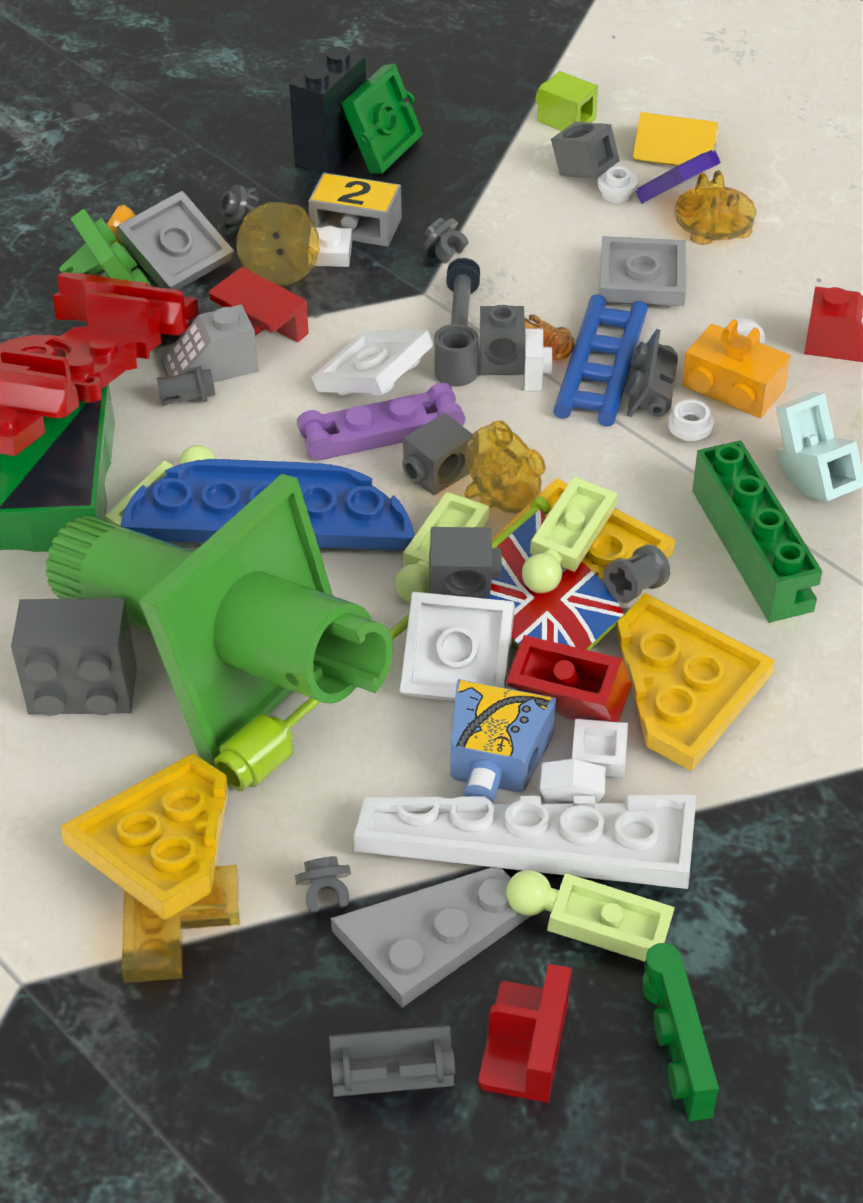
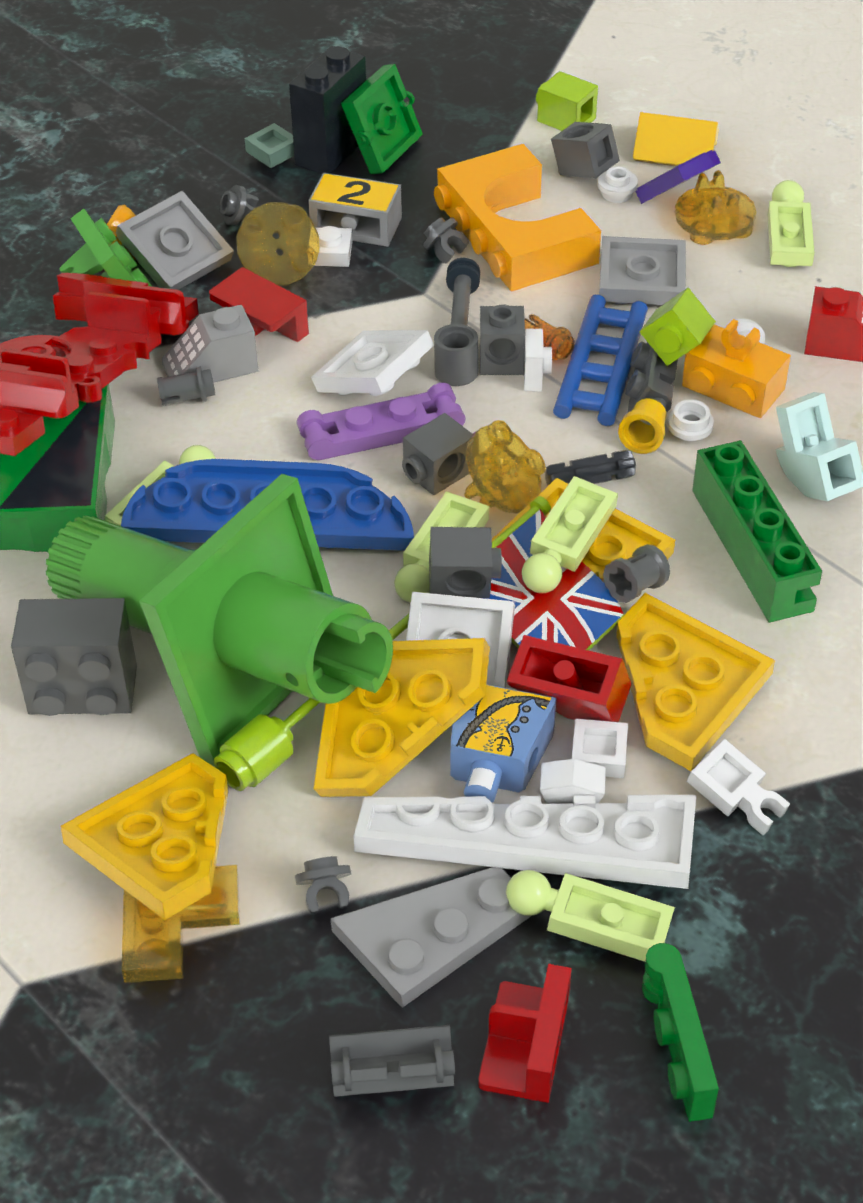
none -> sand green plate [244,123,294,168]
none -> yellow plate [313,638,490,797]
none -> light orange arch [434,144,601,292]
none -> black axle [545,450,636,486]
none -> yellow piece [618,398,667,454]
none -> lime brick [639,287,716,366]
none -> white plate [687,739,790,835]
none -> yellowish green plate [767,180,815,267]

